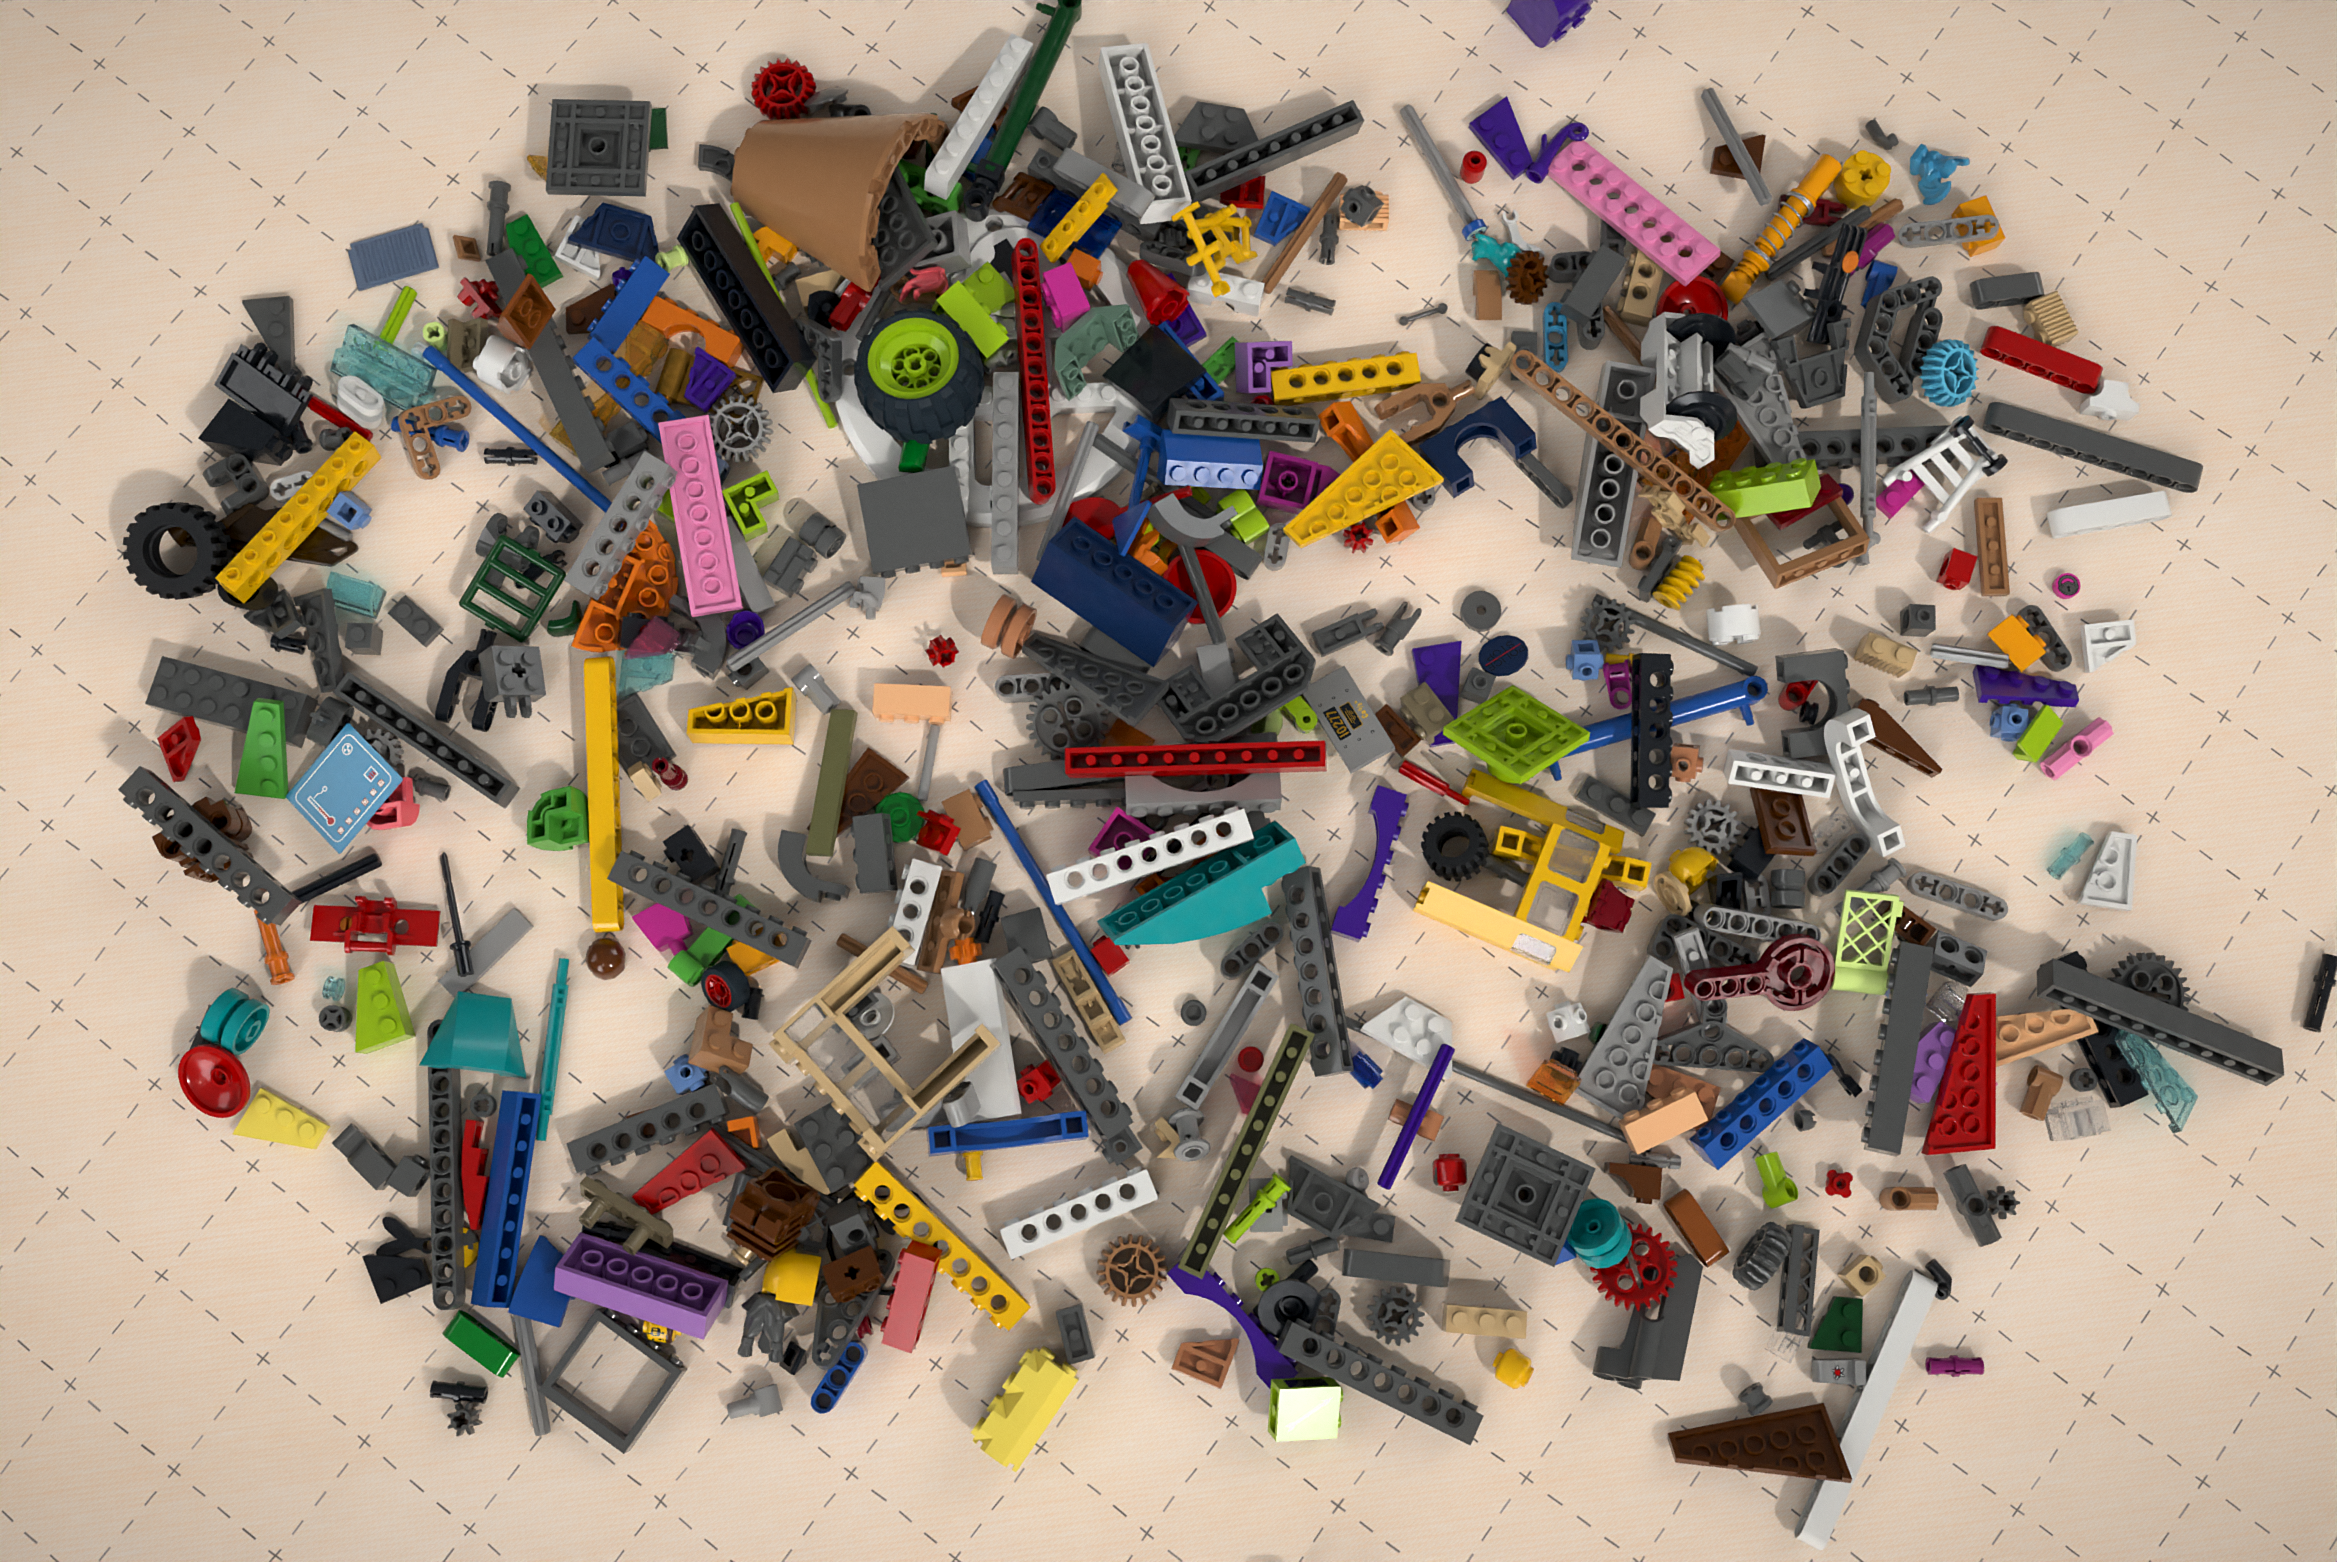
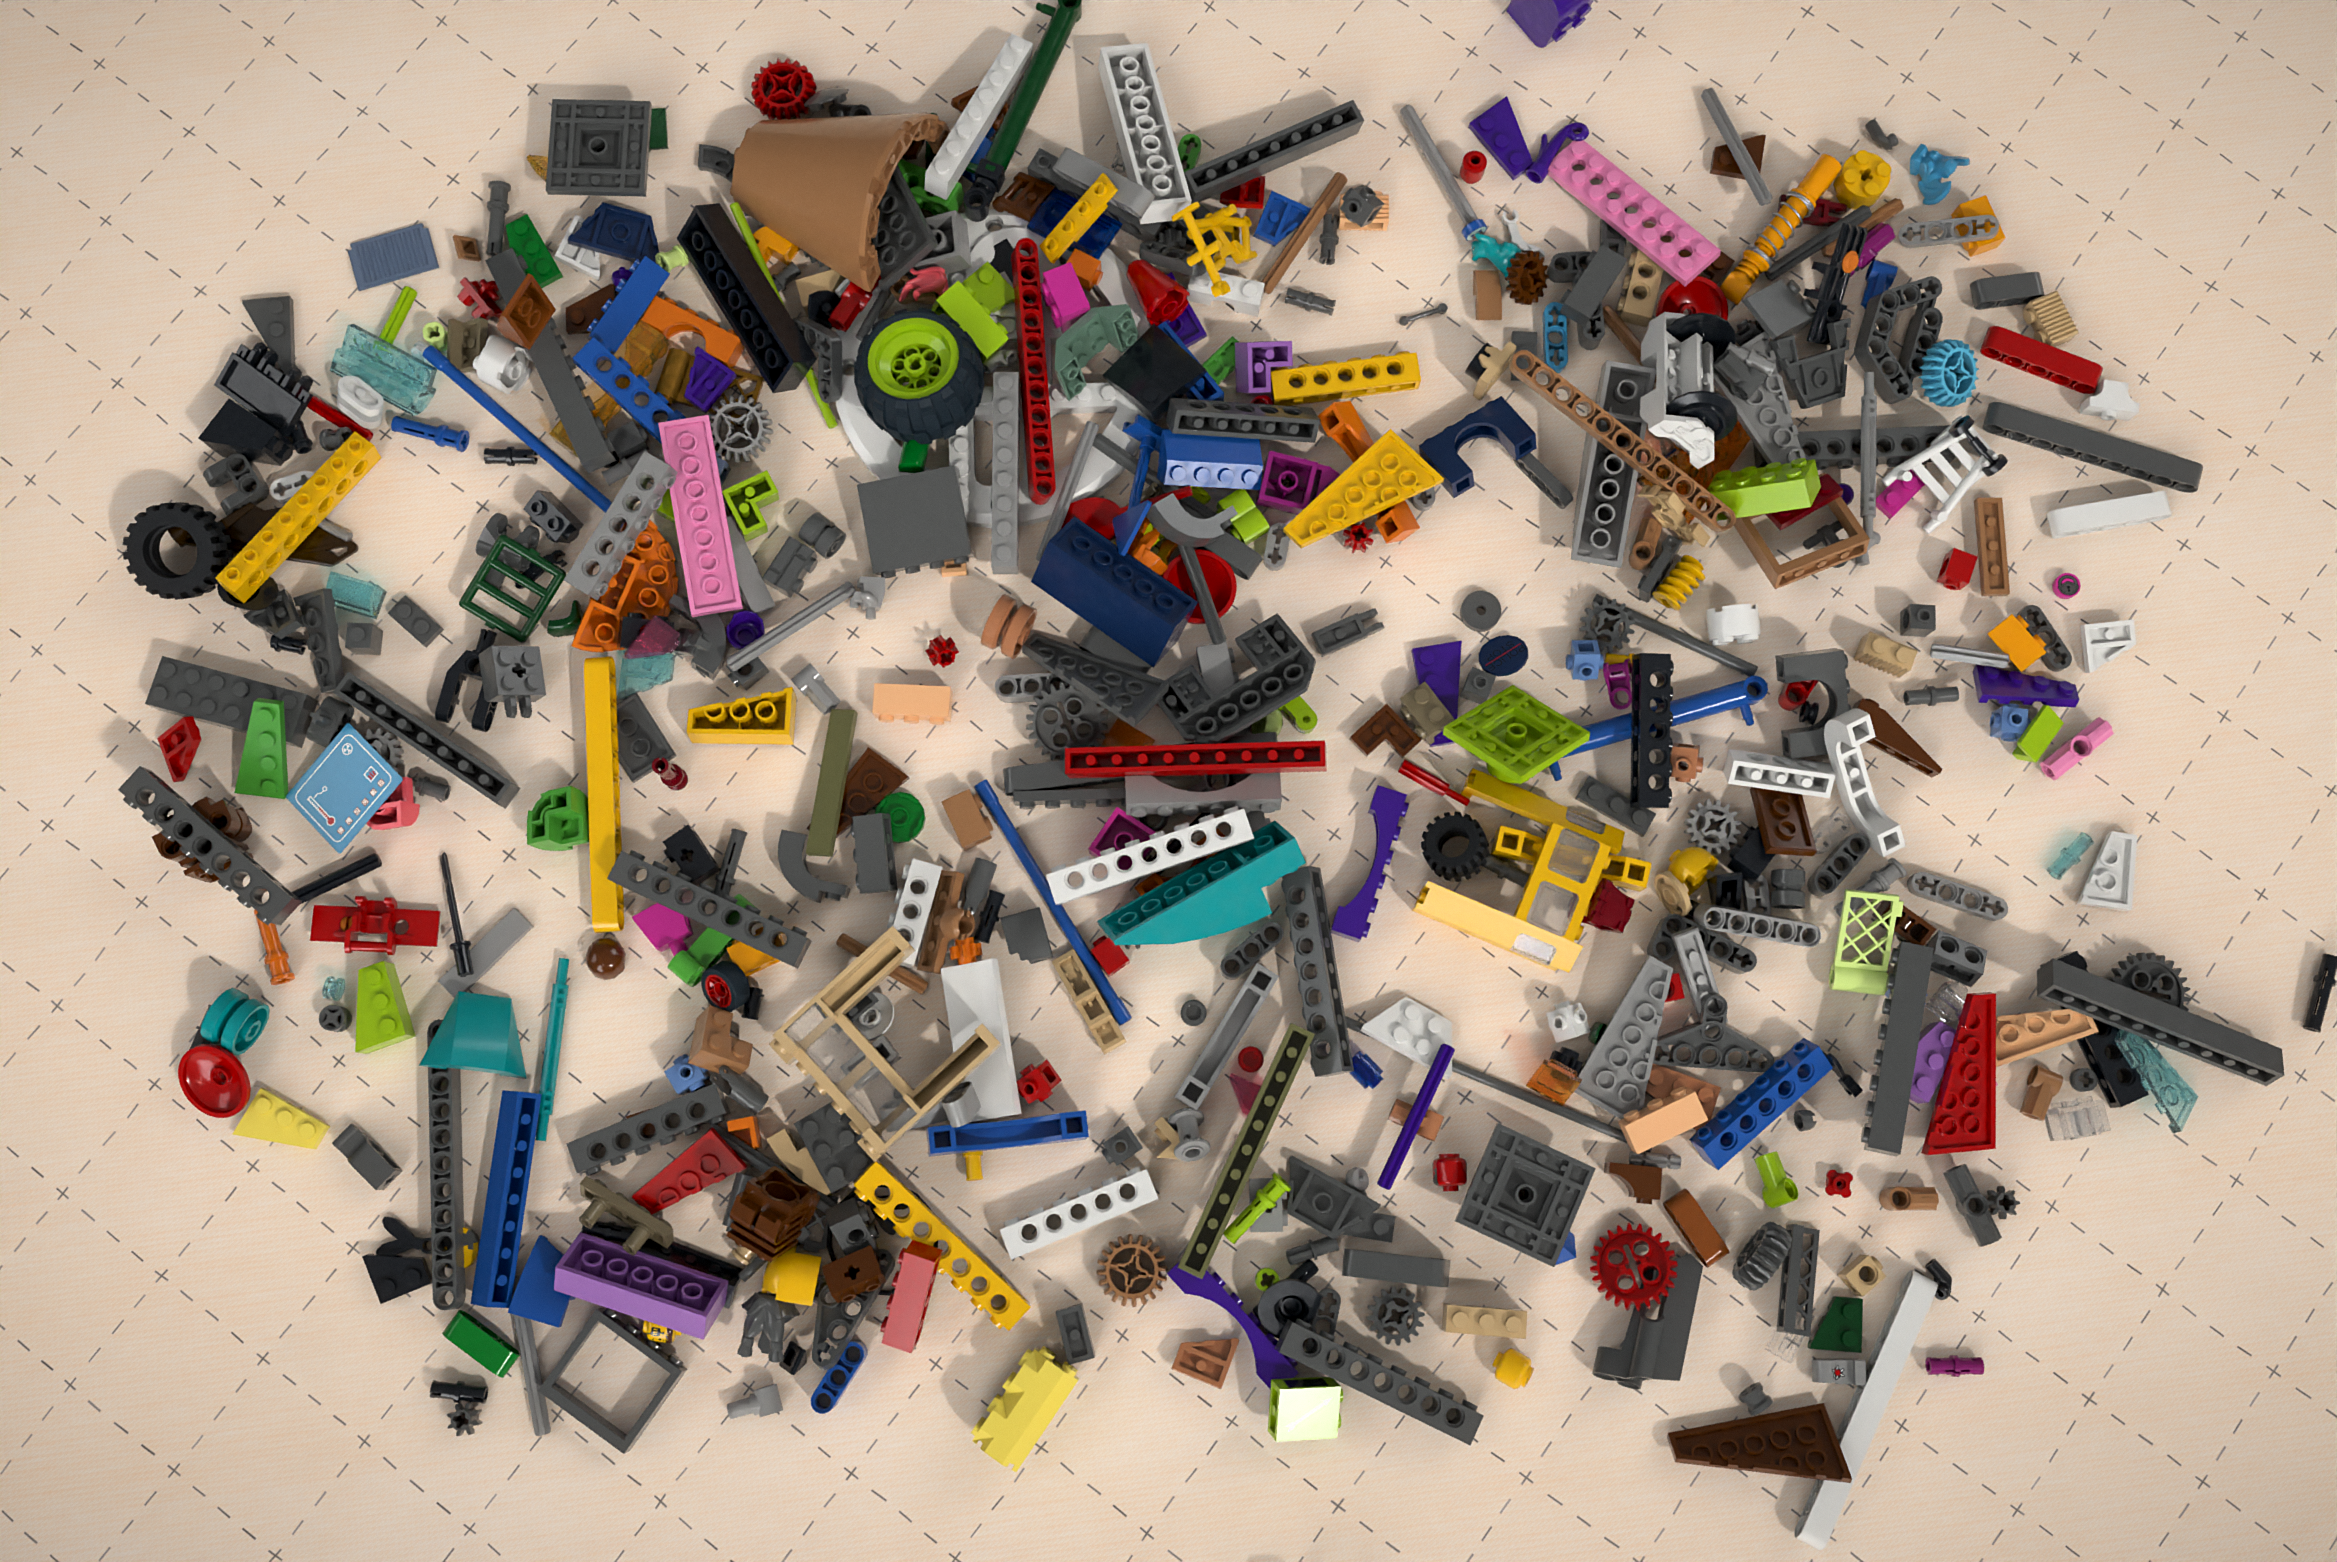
medium blue brick [326,491,372,530] -> none
dark grey brick [386,1154,430,1197] -> none
medium nougat beam [398,396,472,480] -> none
red slope [462,1119,490,1230] -> none
dark grey bush [470,1094,497,1118] -> none
tan piece [627,760,662,802] -> none
dark red bush [857,1313,874,1339] -> none
red bracket [916,809,961,856] -> none
light grey bar [917,725,940,801] -> none
dark grey brick [989,946,1133,1140] -> none
dark grey piece [1027,106,1077,151] -> none
dark grey wing [1174,101,1258,154] -> none
light grey tile [1302,666,1395,774] -> none
dark grey piece [1373,602,1422,656] -> none
medium nougat piece [1374,379,1475,447] -> none
teal wheel [1566,1198,1632,1269] -> none
dark red beam [1684,934,1835,1011] -> none

